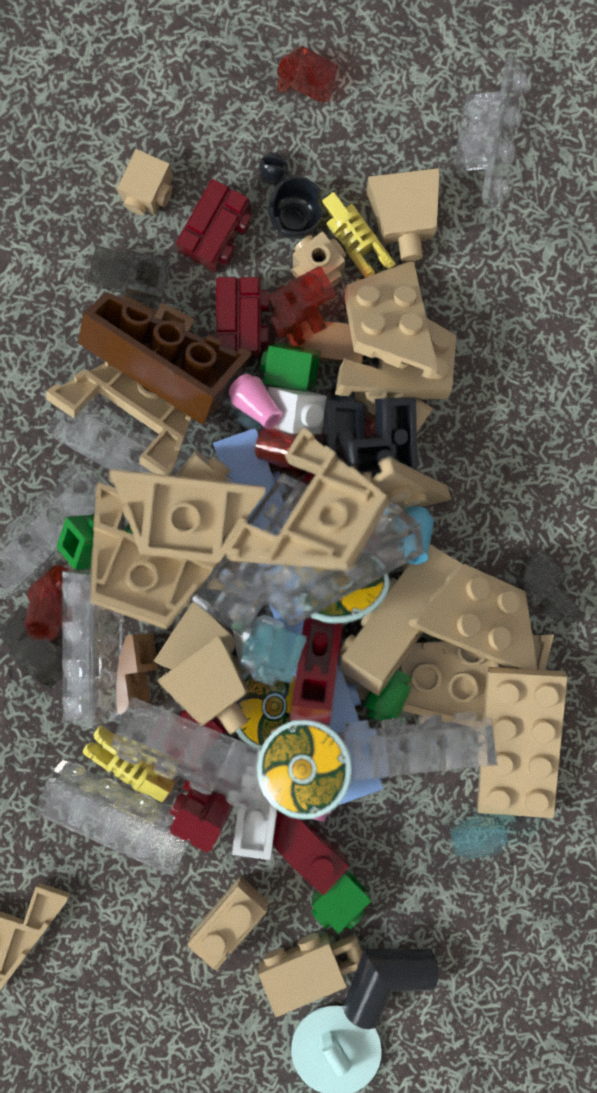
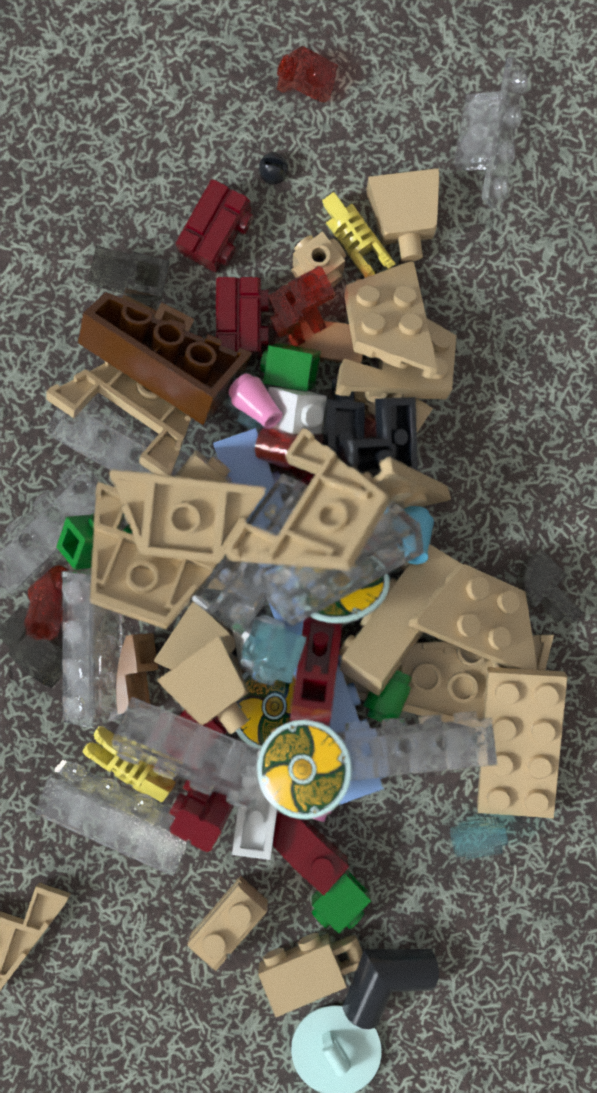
tan brick [117,149,173,216] -> none
black hair [268,176,324,239] -> none

